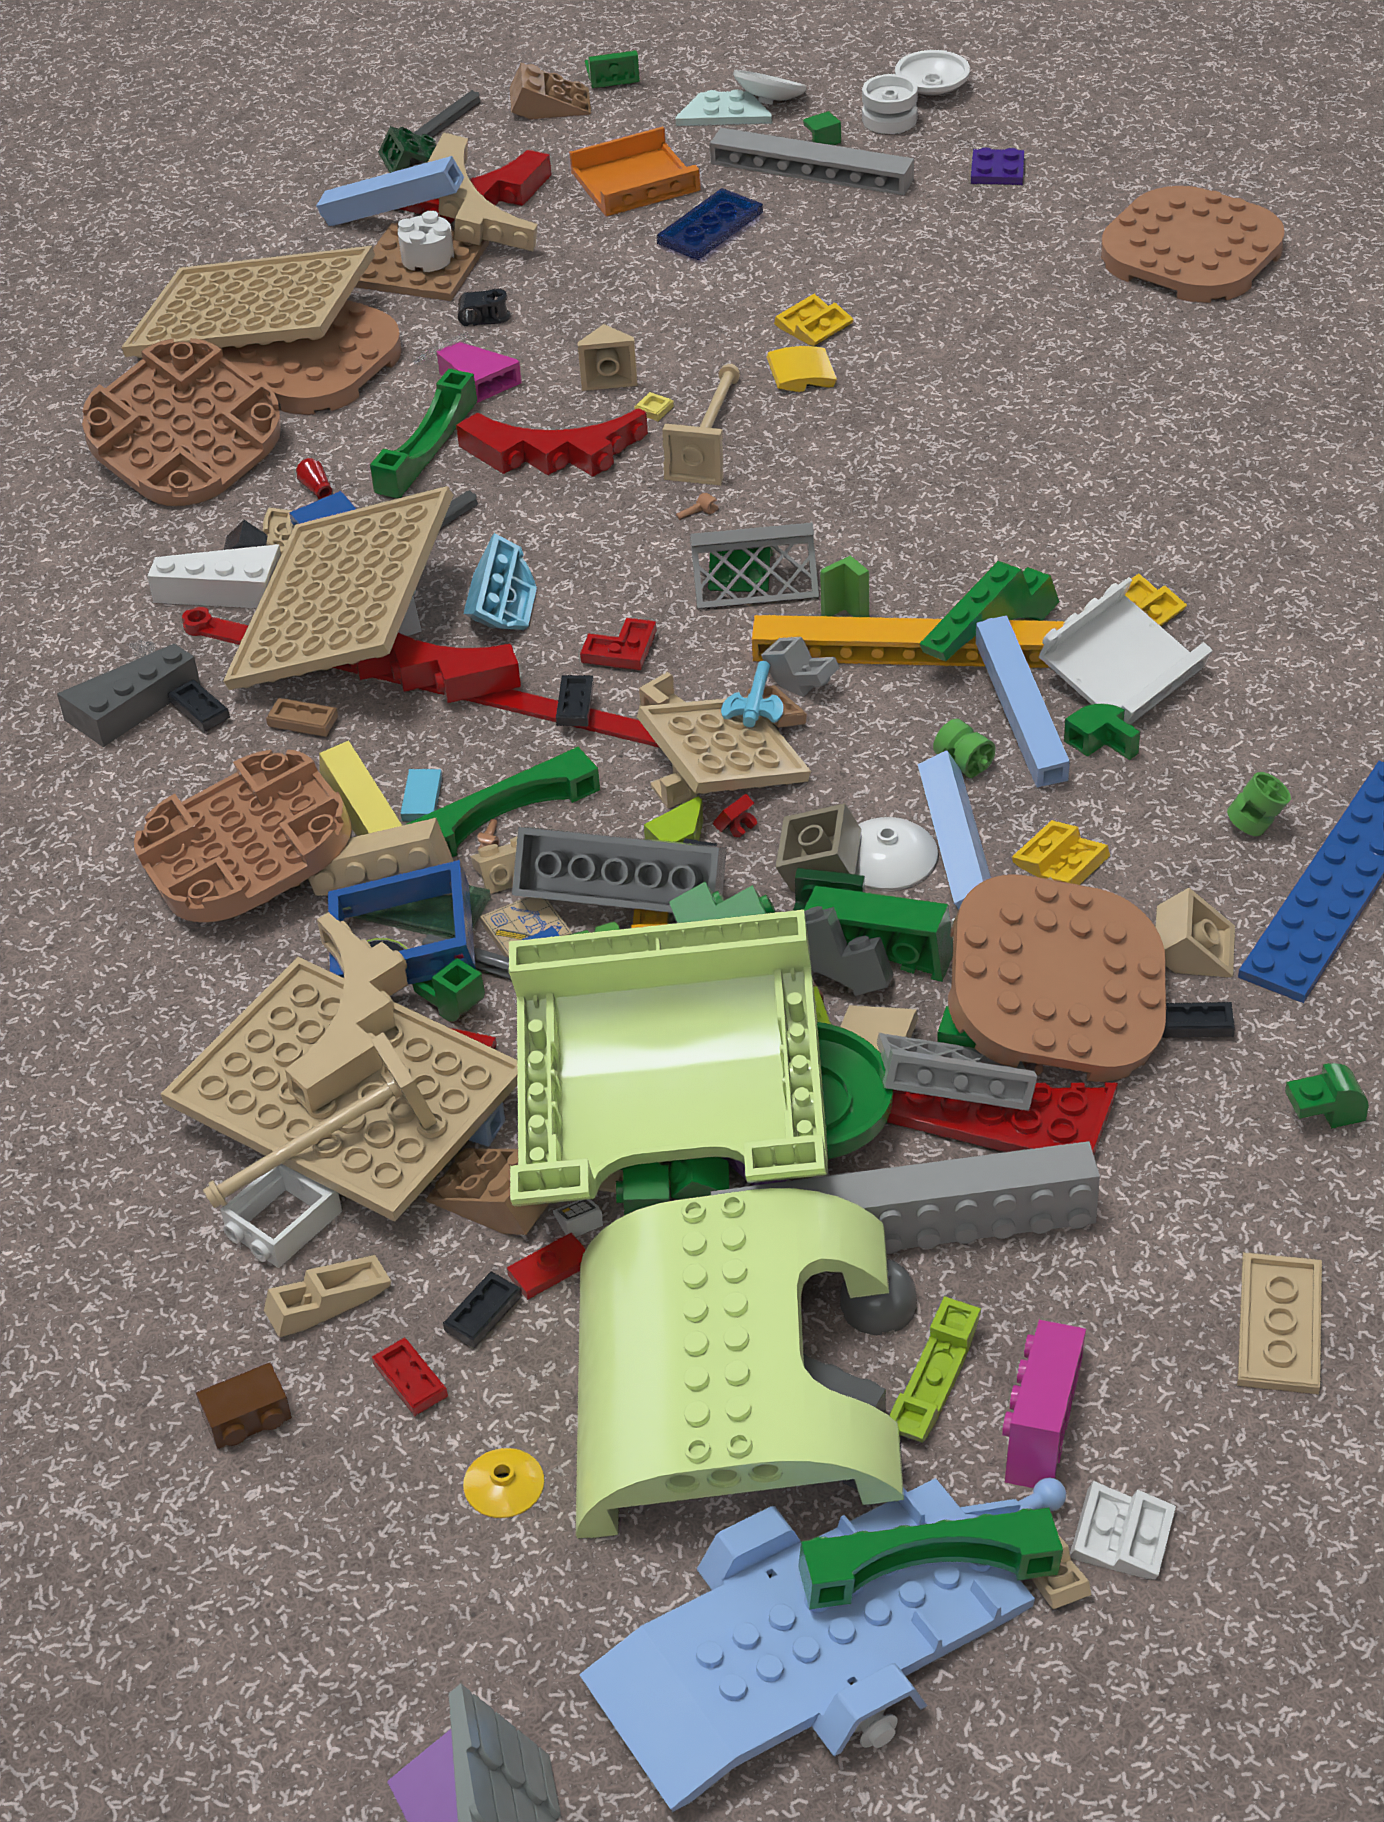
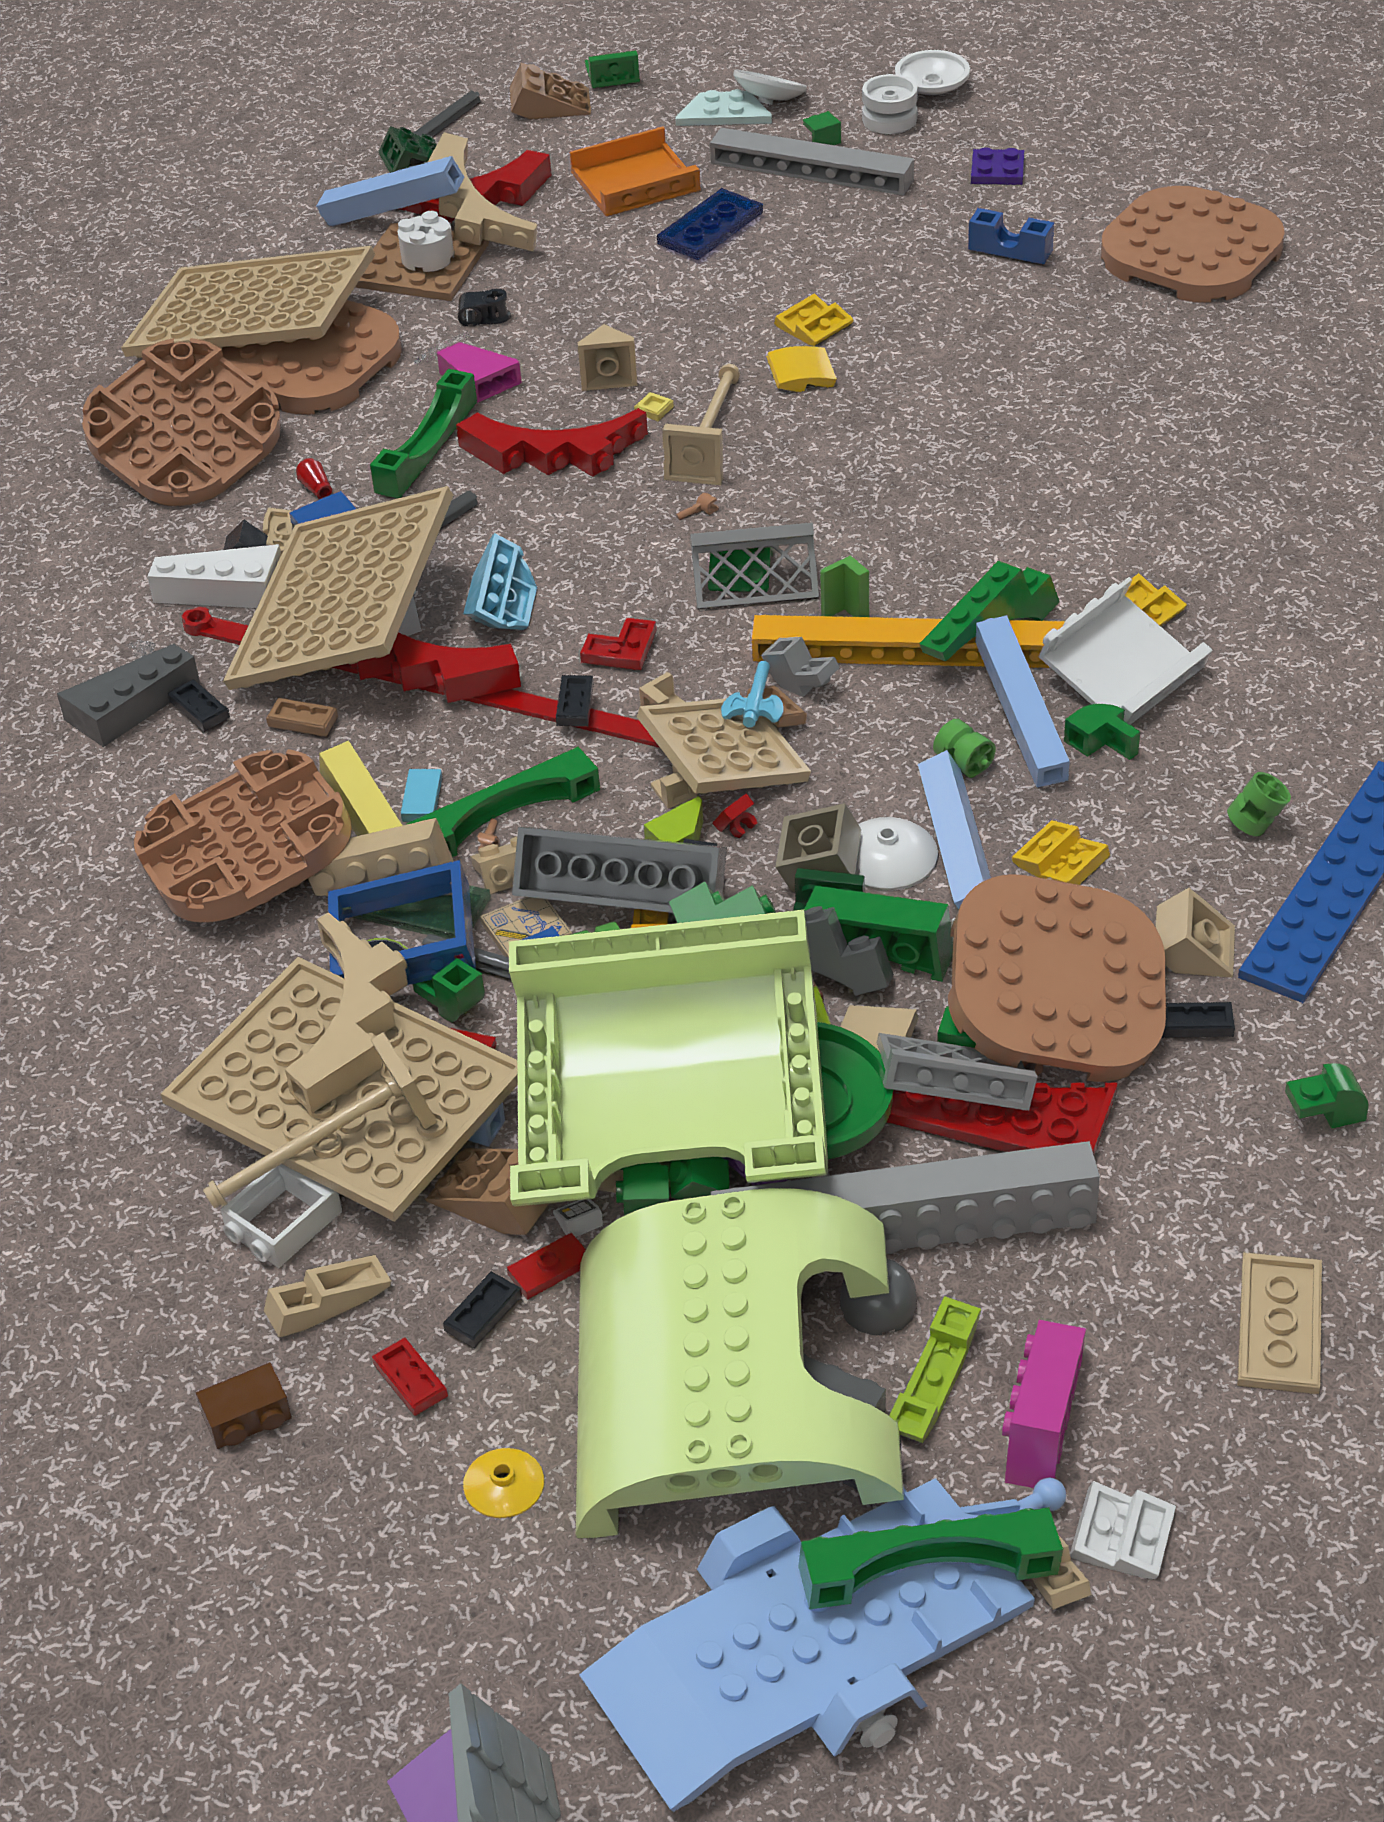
none -> blue arch [968,208,1054,264]

